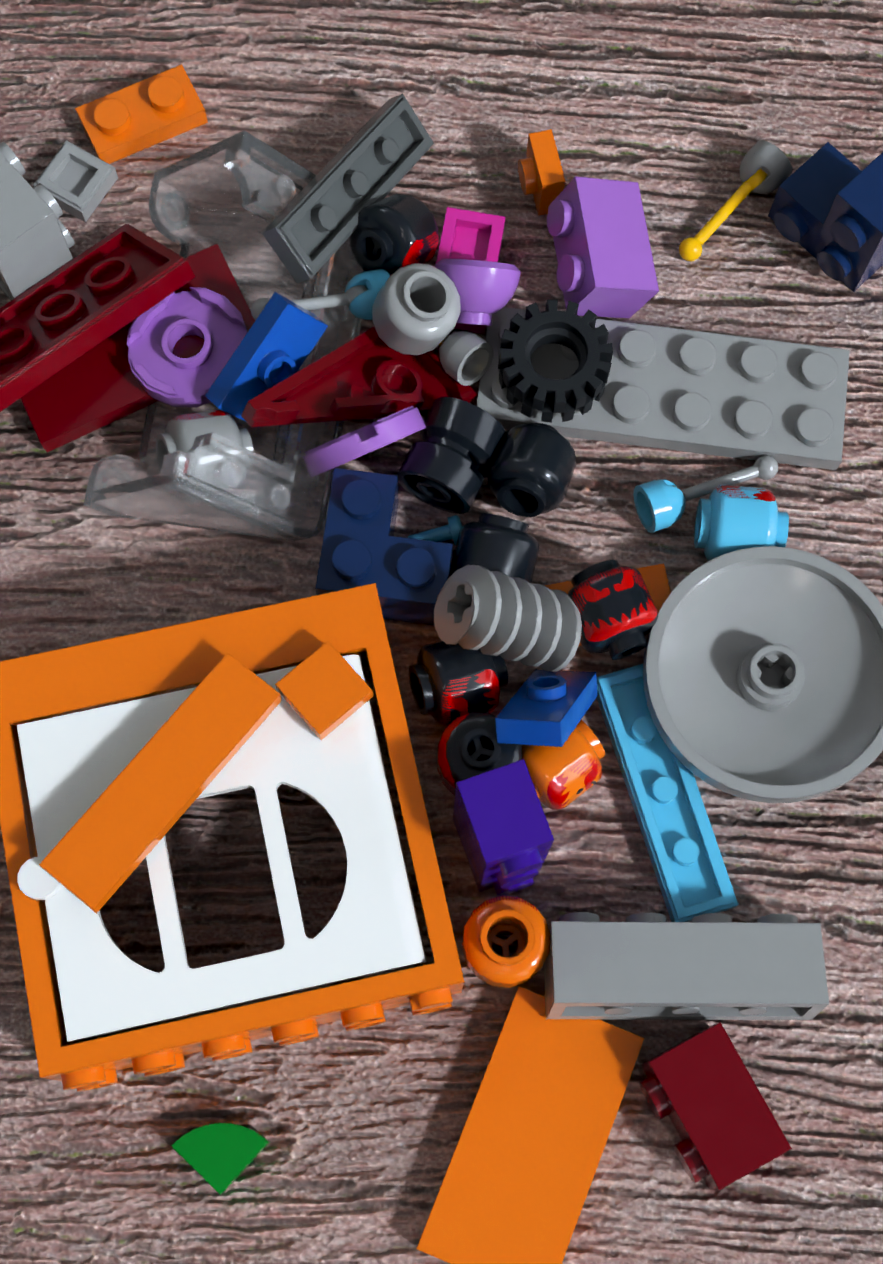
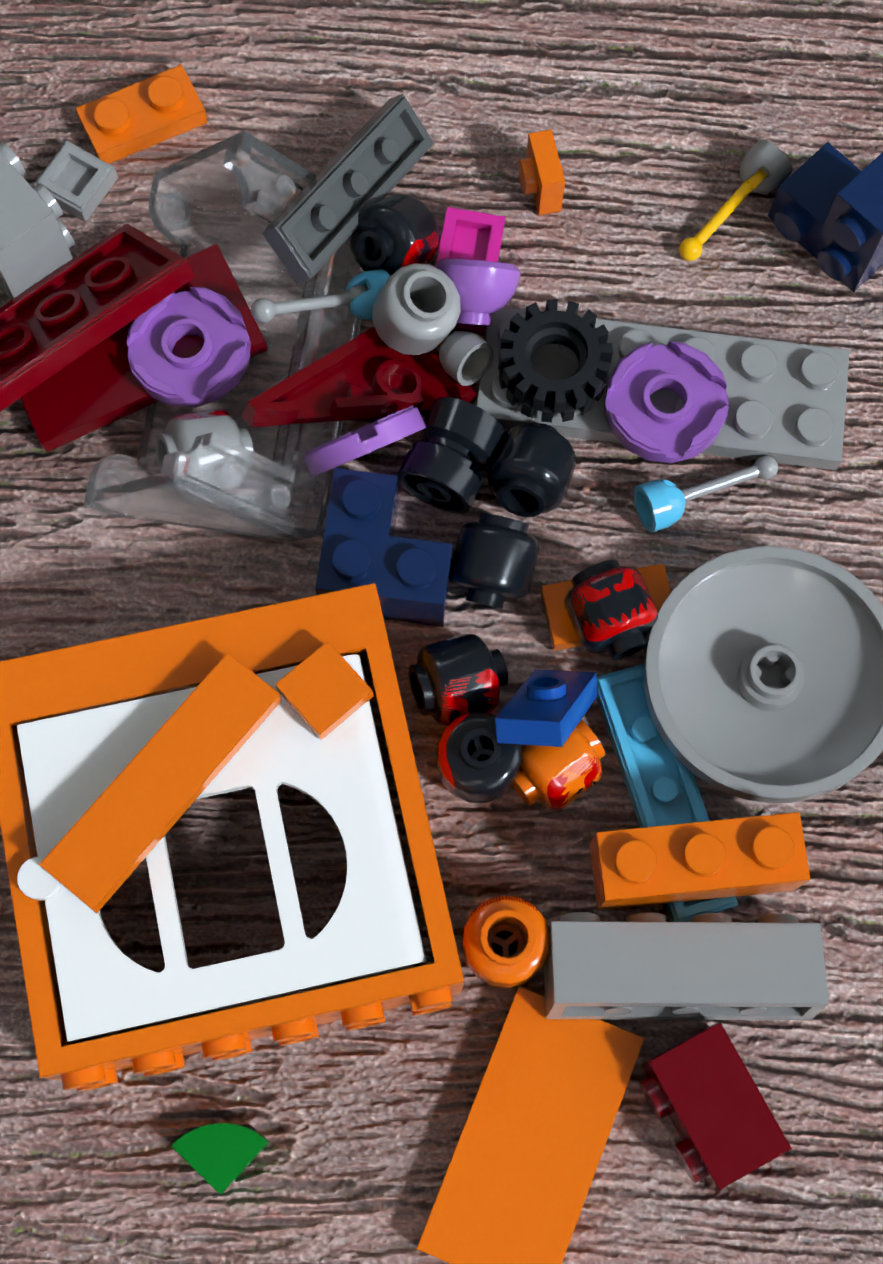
blue plate [205,292,328,428] -> none
medium azure piece [408,515,462,546] -> none
light grey piece [434,565,582,672] -> none
dark purple brick [453,759,554,897] -> none
medium lavender brick [547,176,659,319] -> none
medium azure head [694,485,789,561] -> none
none -> orange brick [589,812,811,911]
none -> medium lavender tile [604,341,729,463]

